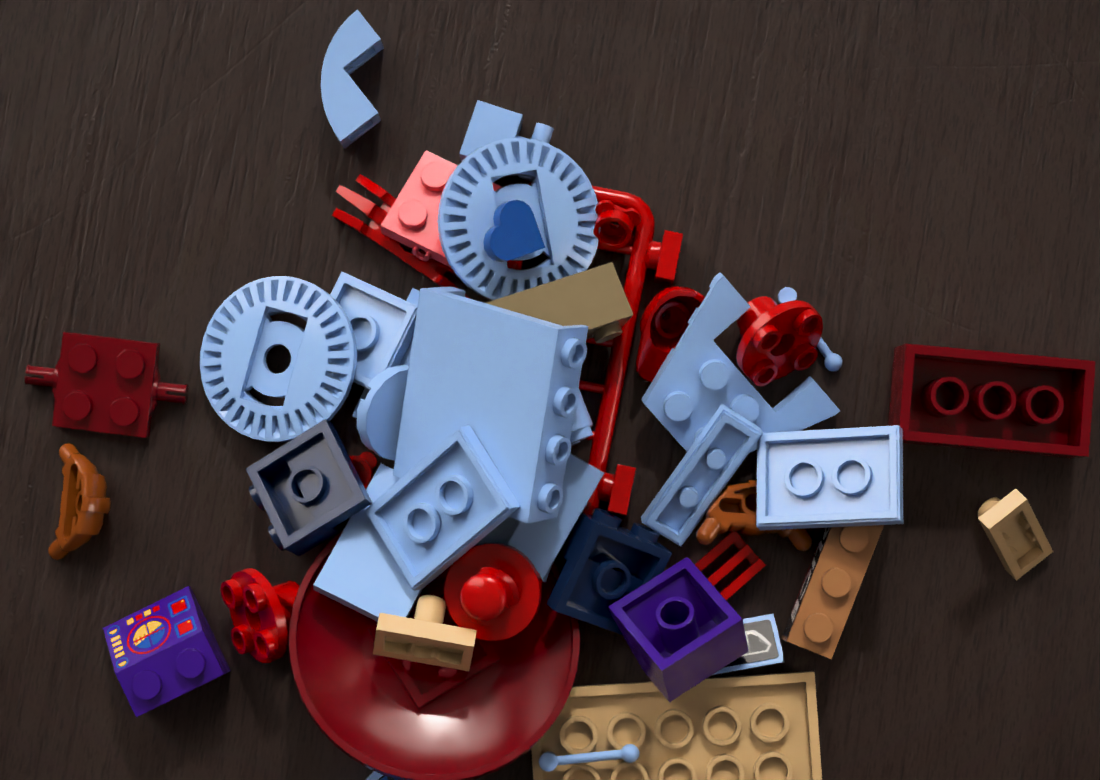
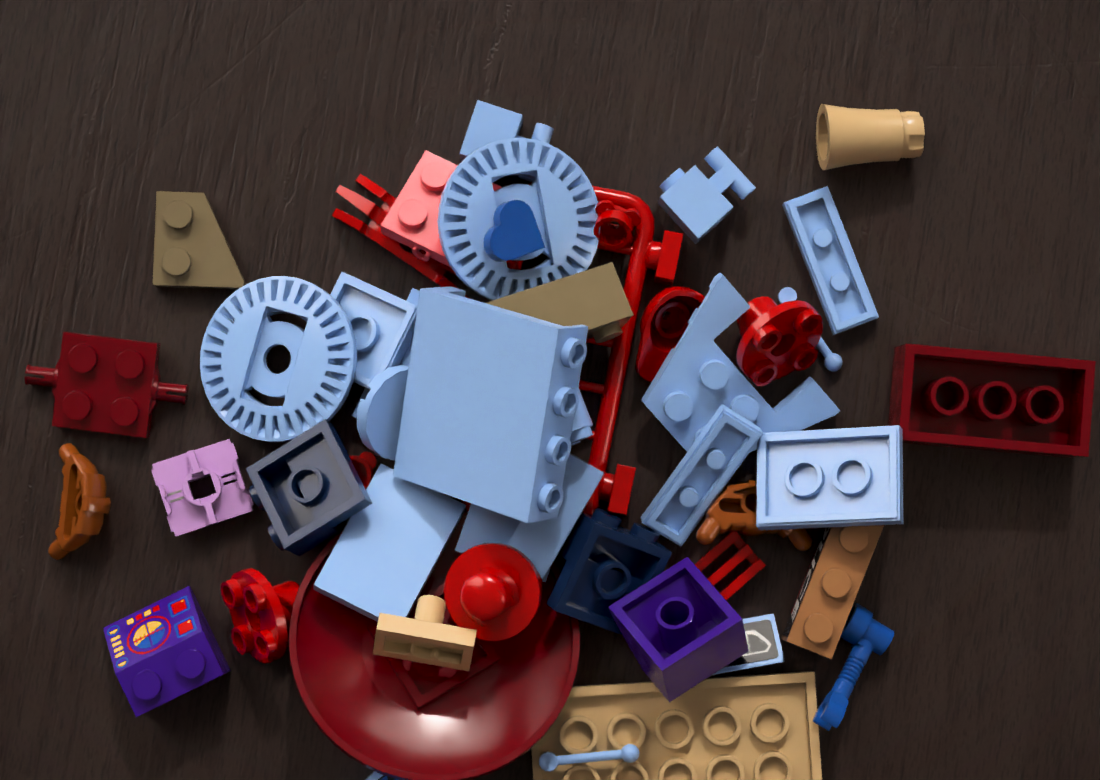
light blue brick [321,9,384,149] -> none
light blue tile [365,425,521,591] -> none
tan tile [978,488,1053,581] -> none
none -> lavender piece [151,439,254,537]
none -> dark tan wing [153,191,246,290]
none -> light blue brick [658,146,756,244]
none -> light blue tile [782,186,879,335]
none -> blue brick [813,602,894,731]
none -> tan plant [816,104,925,170]

